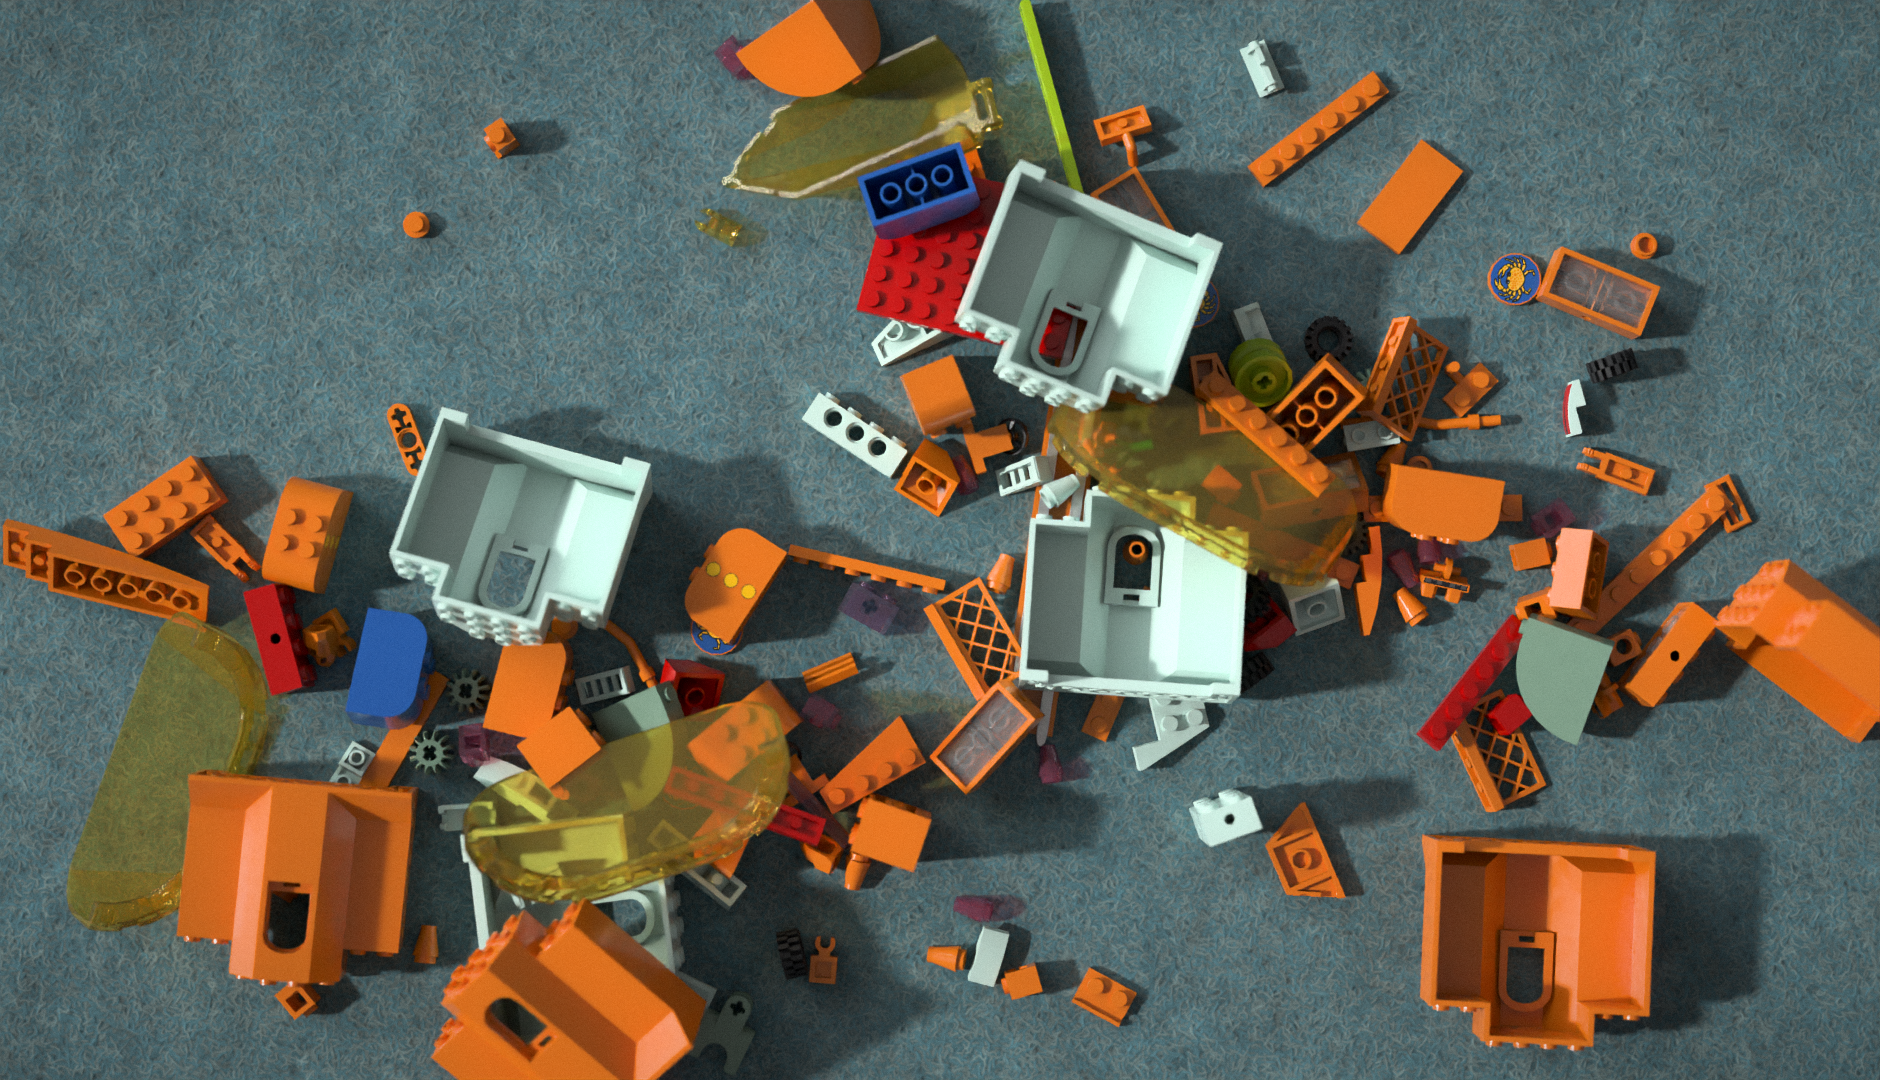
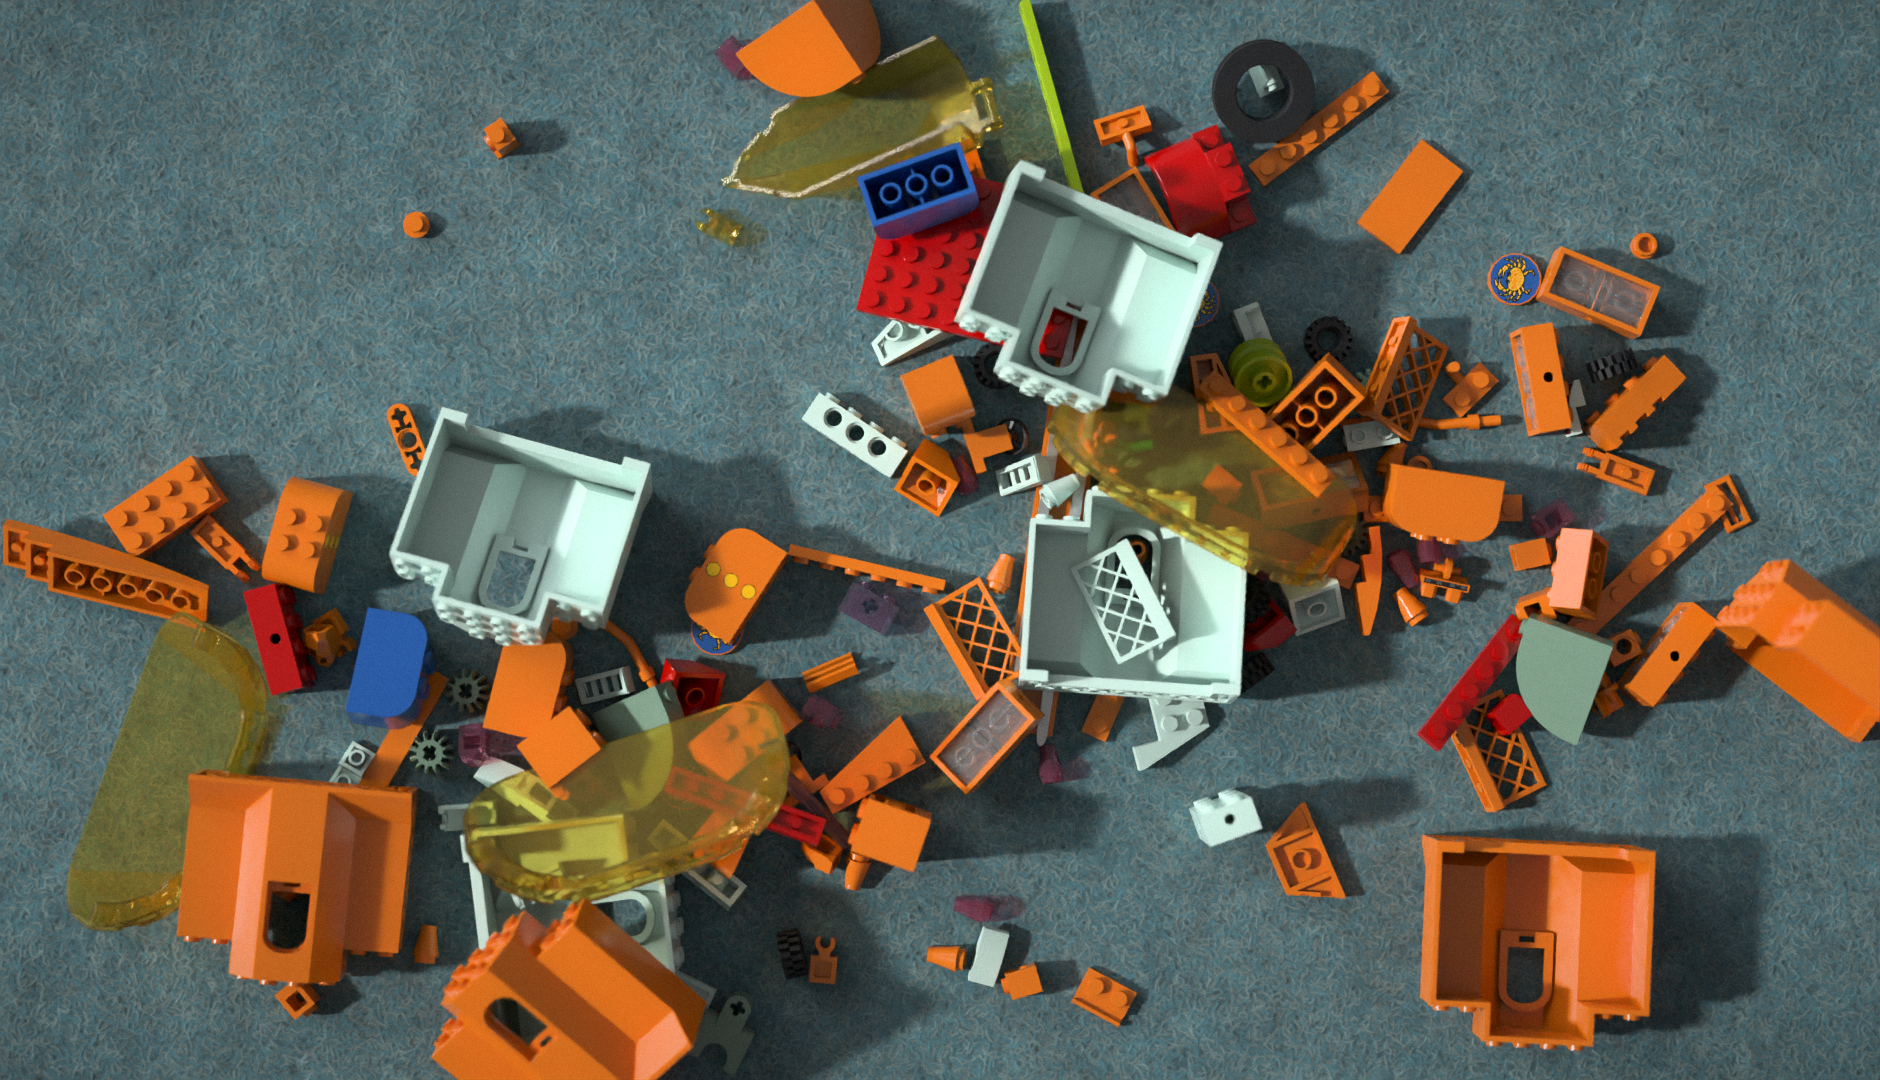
none -> black tyre [973,343,1011,389]
none -> light aqua fence [1070,538,1177,665]
none -> red piece [1143,124,1257,240]
none -> black tyre [1211,39,1315,143]
none -> orange brick [1509,322,1574,437]
none -> orange wedge [1582,355,1686,452]

